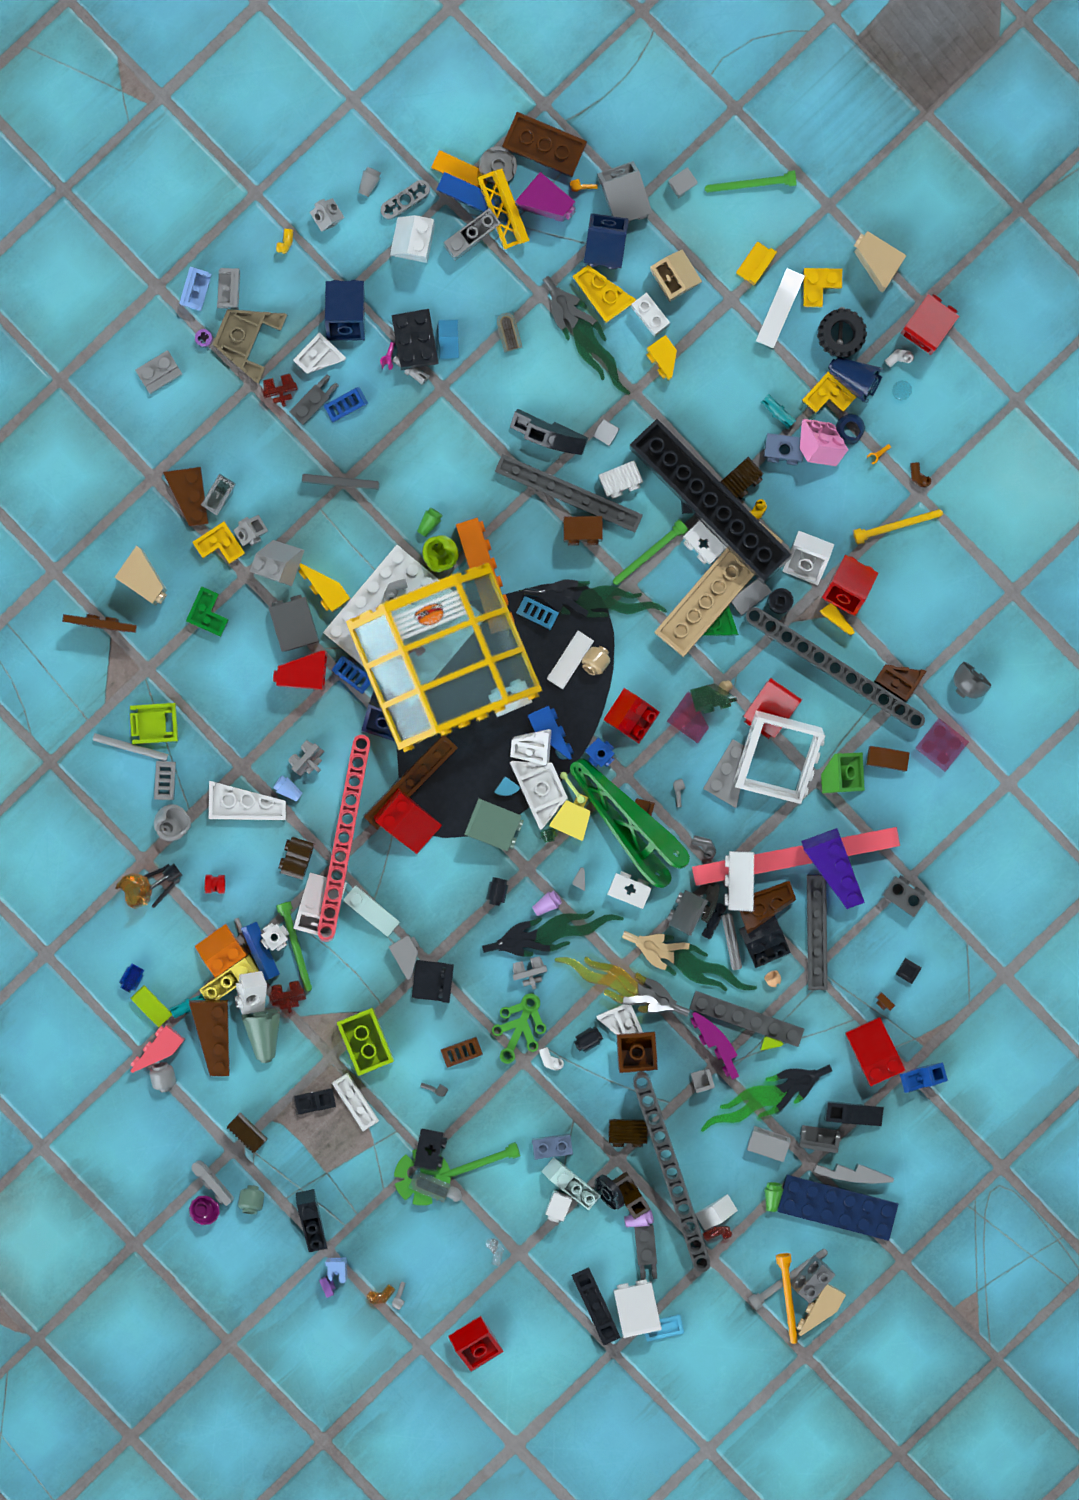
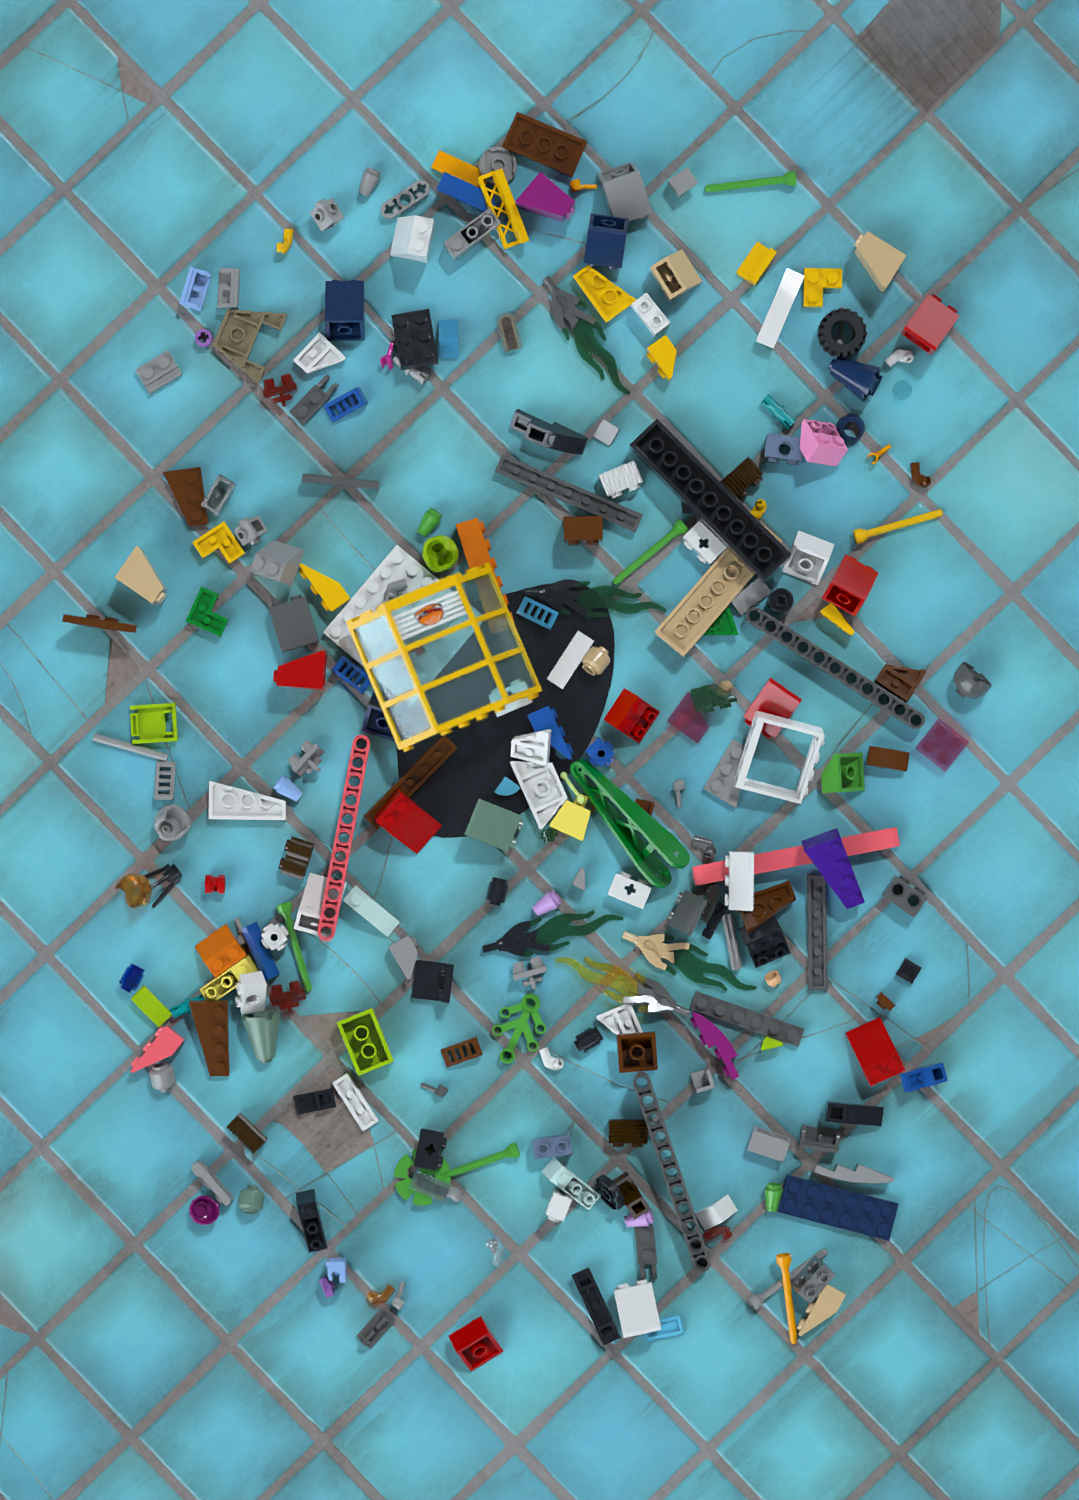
piece [701,1064,832,1132] -> none
yellow plate [802,372,856,413] -> none
none -> dark grey hinge [357,1308,396,1349]

